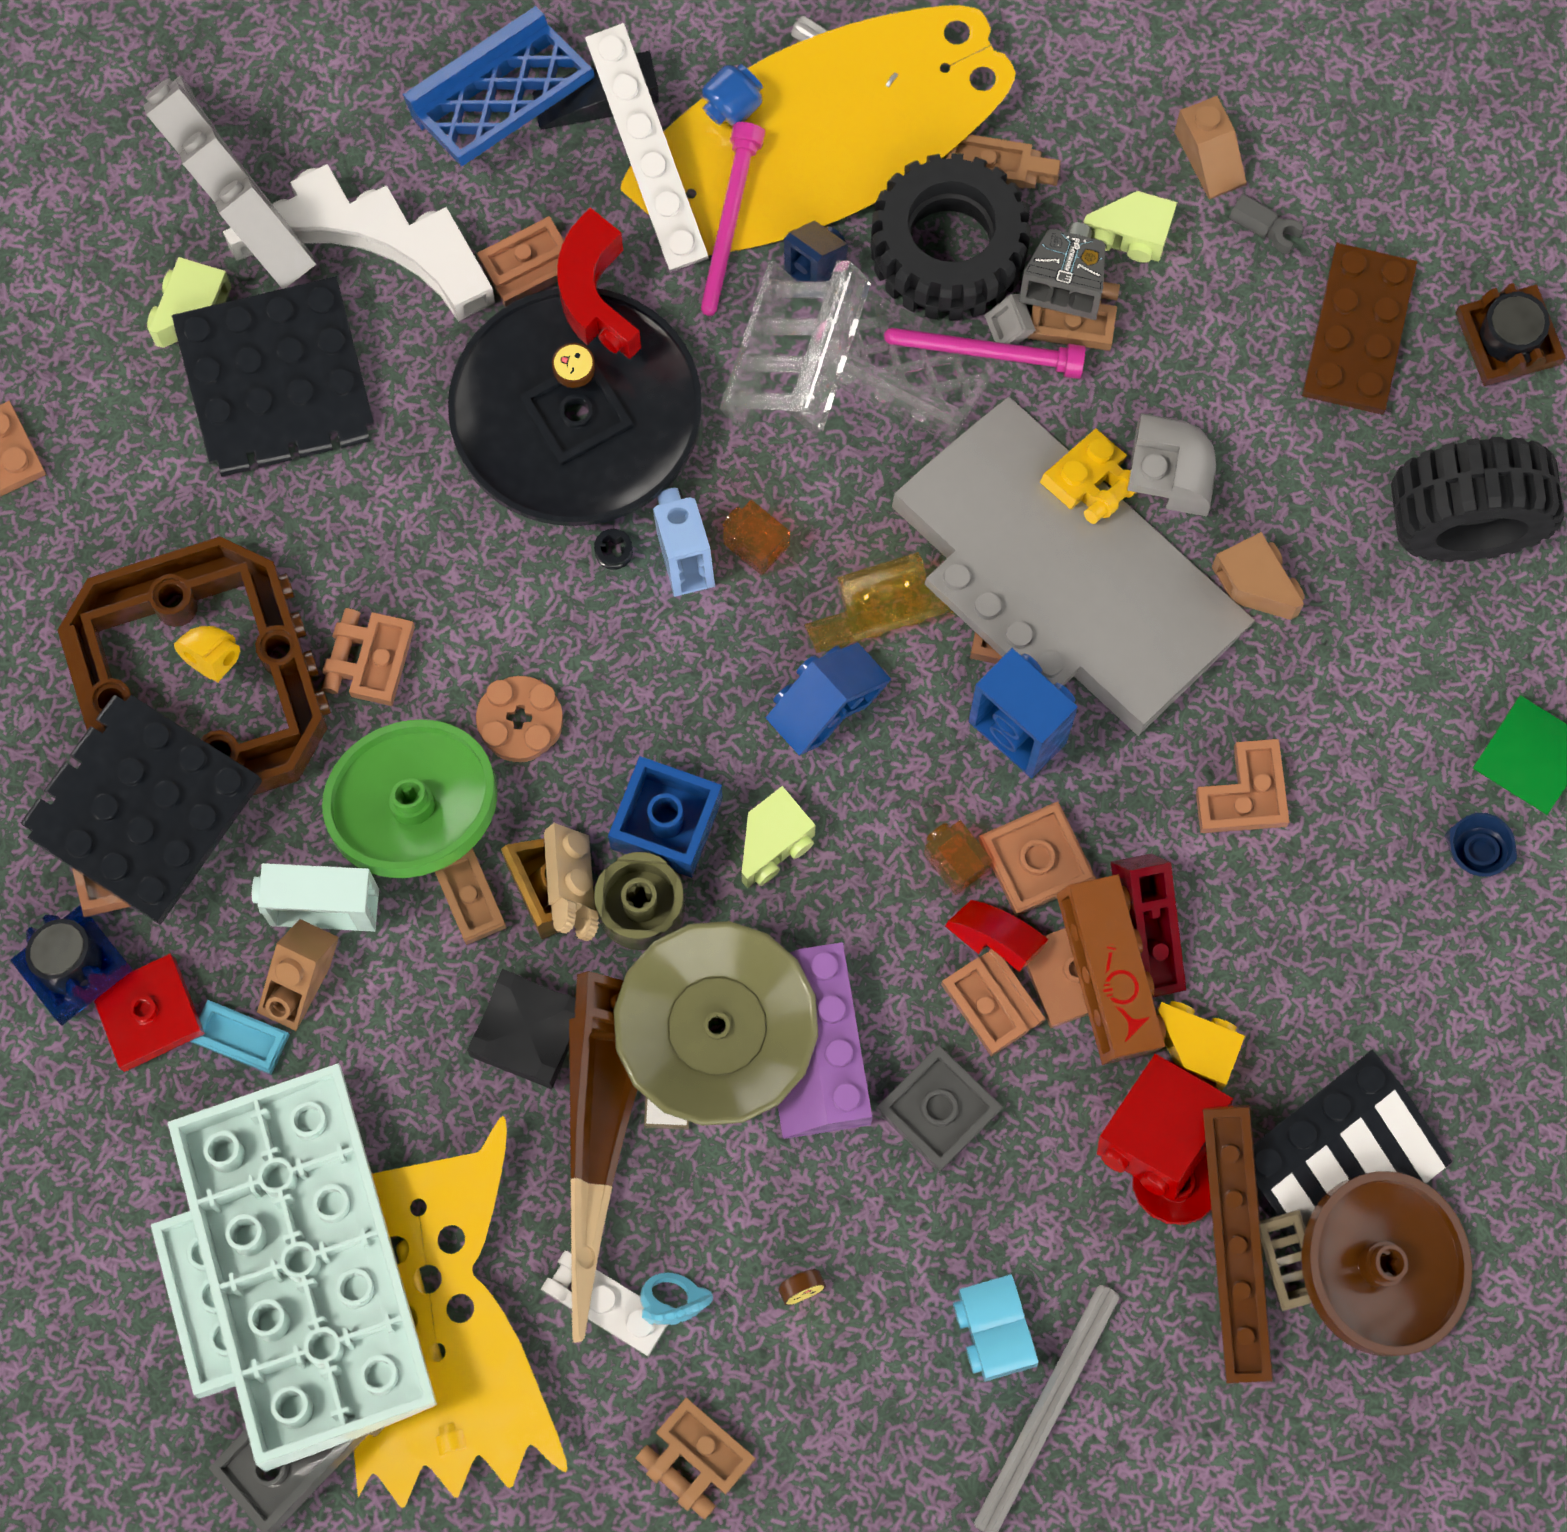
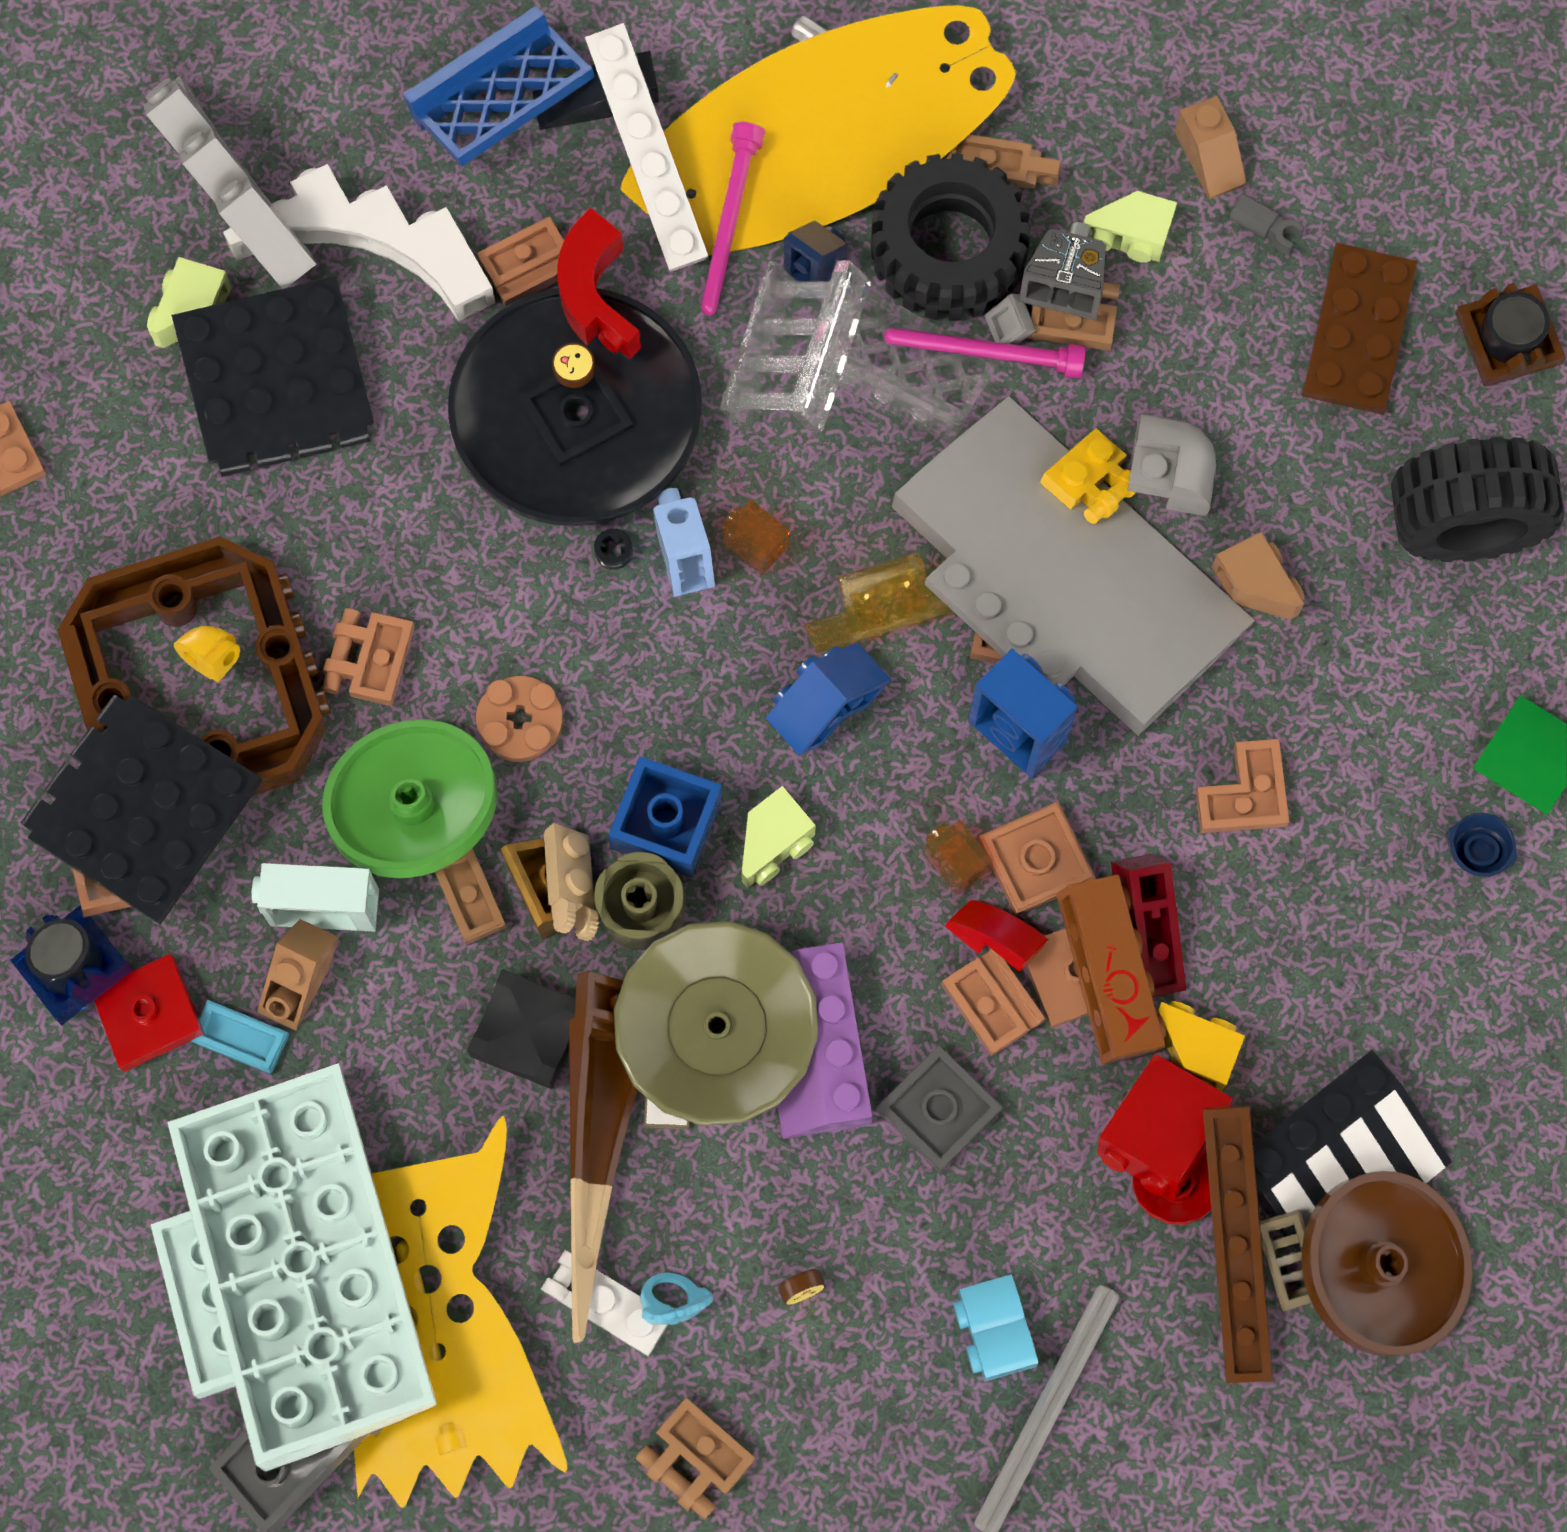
blue head [702,64,763,126] -> none

